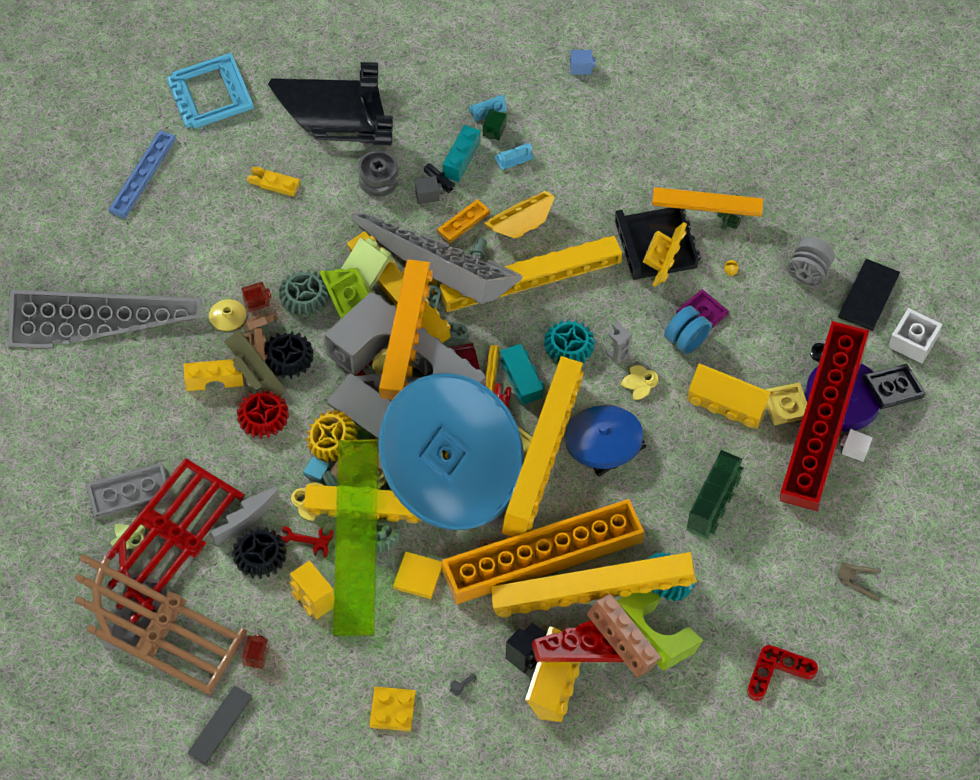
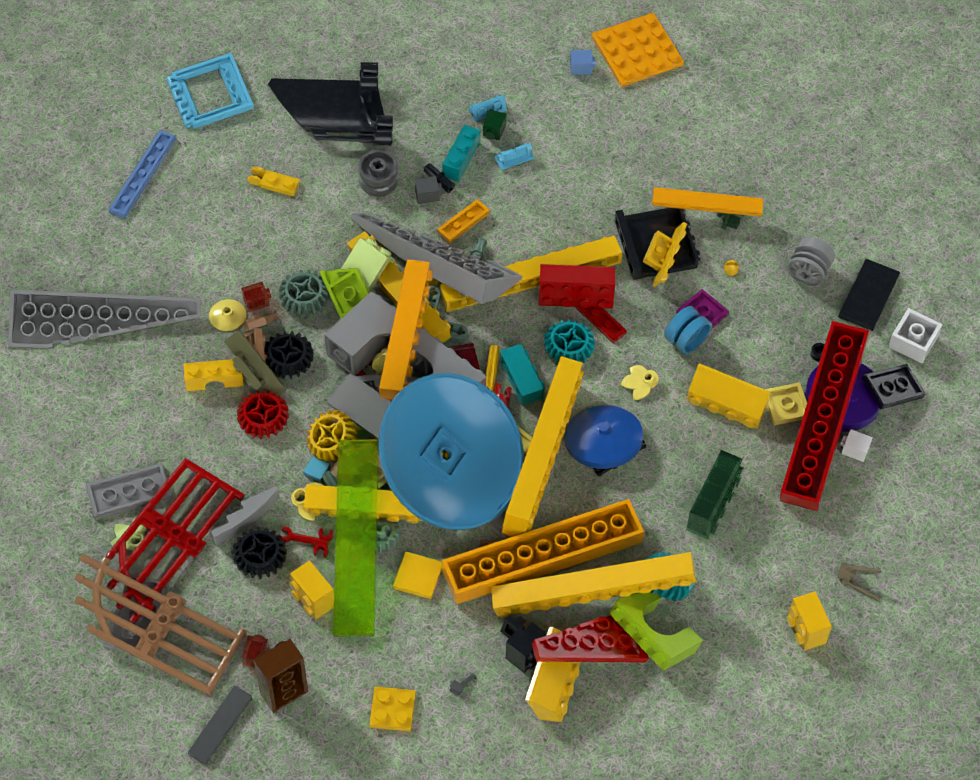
yellow wedge [484,191,555,239] -> none
nougat brick [587,594,661,678] -> none
light grey hinge [606,322,632,365] -> none
red beam [747,645,818,701] -> none
none -> reddish brown brick [254,639,308,713]
none -> black tile [500,614,526,638]
none -> red brick [538,264,616,309]
none -> red tile [575,305,627,343]
none -> light orange plate [591,12,684,87]
none -> yellow brick [787,591,832,651]

